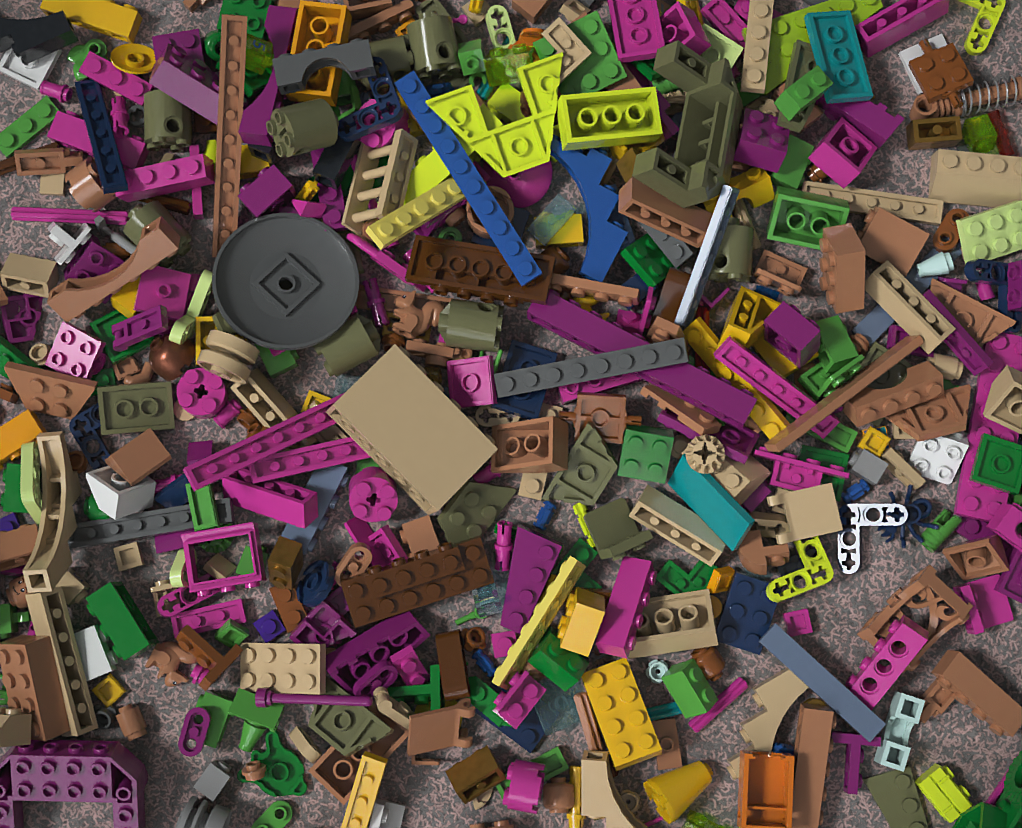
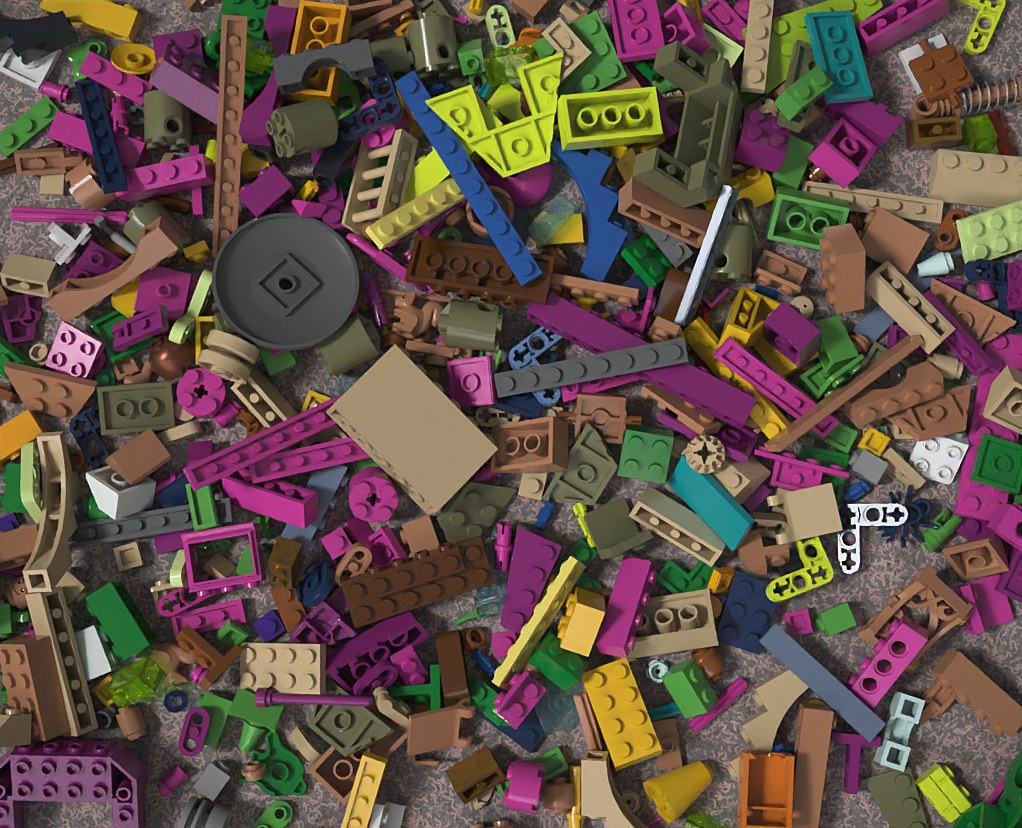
none -> clear neon green brick [105,656,165,708]
none -> tan beam [156,420,203,446]
none -> dark pink pin [157,764,189,796]
none -> clear blue bush [164,690,188,713]
none -> yellow plate [183,240,212,263]
none -> bright green plant [251,515,274,539]
none -> dark pink brick [320,526,354,560]
none -> medium blue beam [508,327,564,407]
none -> tan tile [789,296,814,319]
none -> bright green brick [815,602,857,636]
none -> dark orange plate [846,212,862,232]

